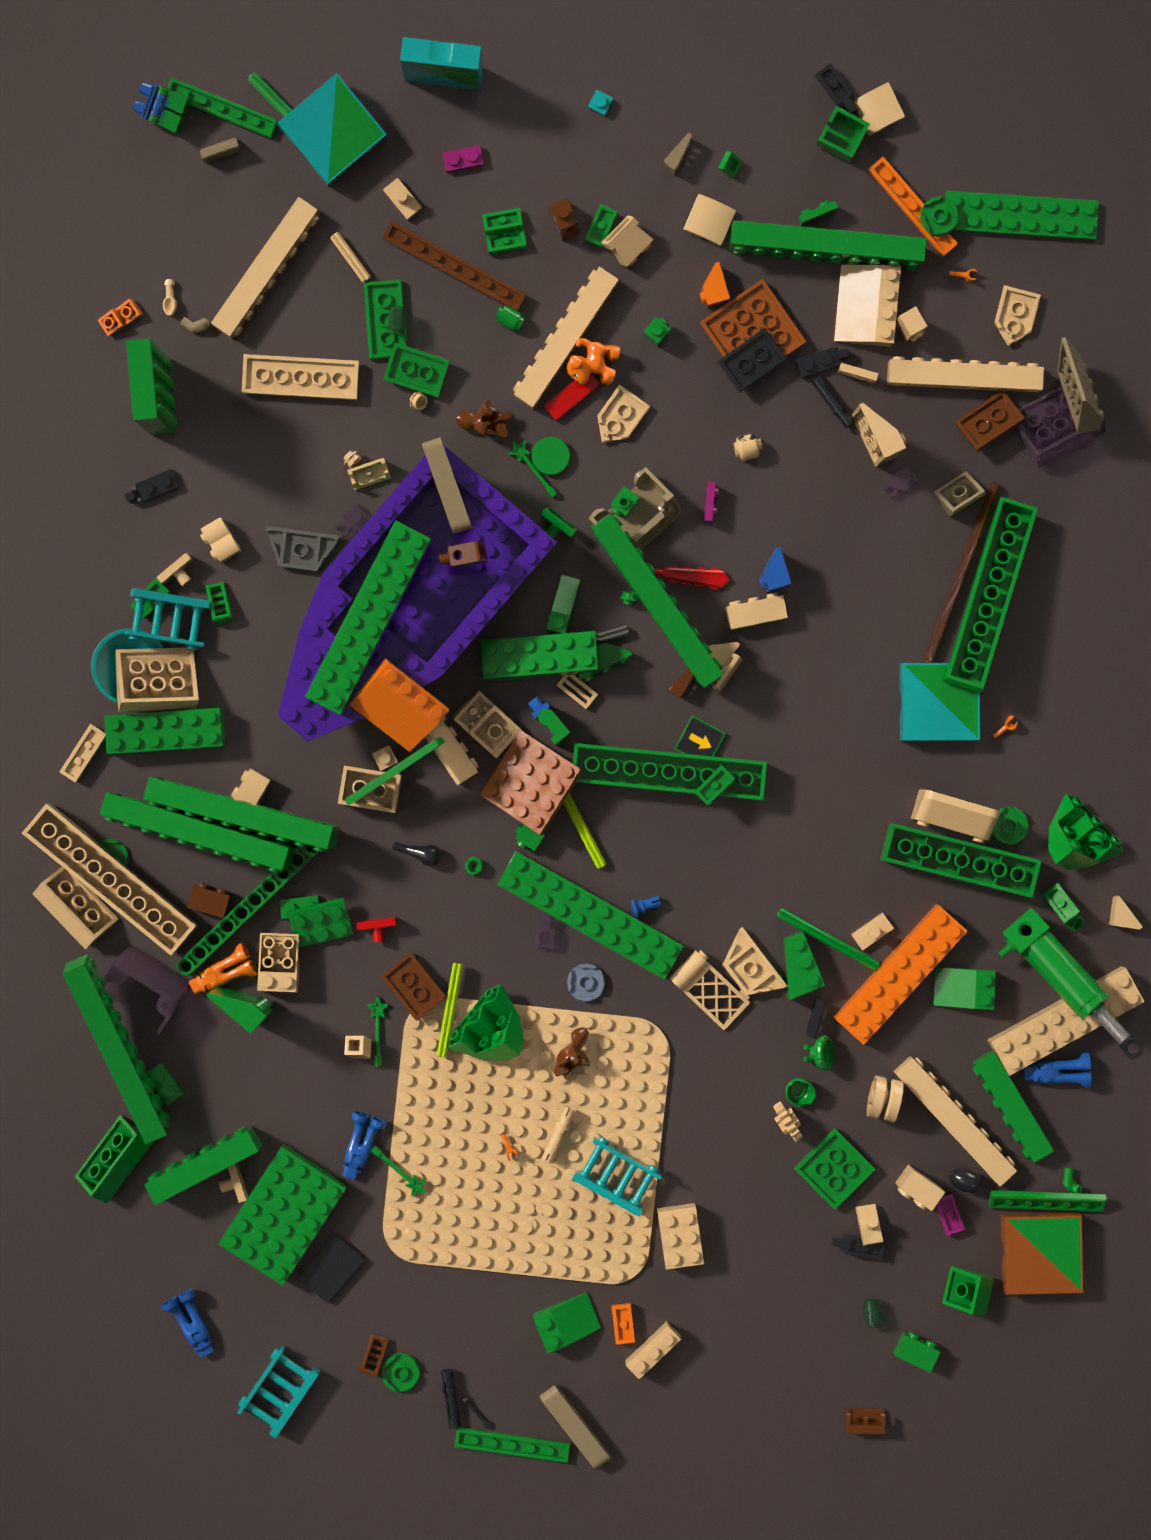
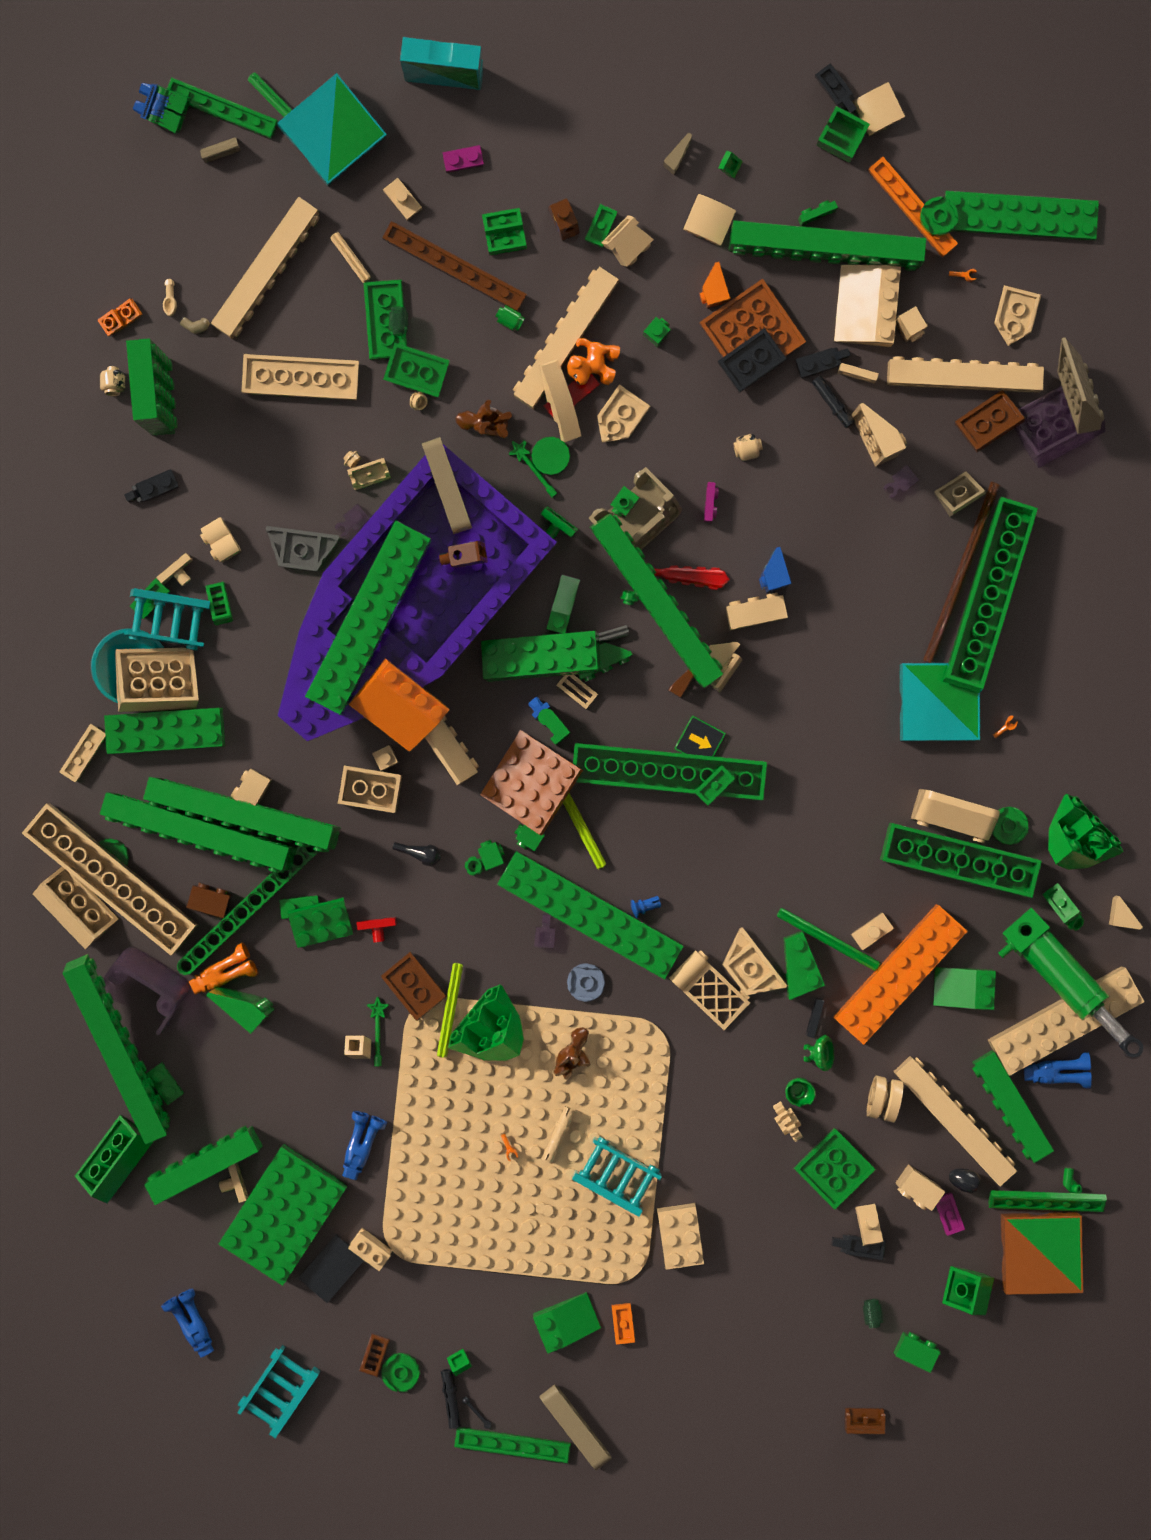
tan slope [257,933,299,992] -> none
green tile [344,737,445,806] -> none
green piece [371,1145,426,1197] -> none
tan slope [452,689,521,758] -> none
teal plate [588,90,613,117] -> none
tan brick [625,1321,681,1379] -> none
none -> tan head [100,366,125,396]
none -> tan hips [348,1228,392,1271]
none -> green plate [447,1349,472,1376]
none -> green brick [478,840,505,870]
none -> tan slope [539,360,581,442]

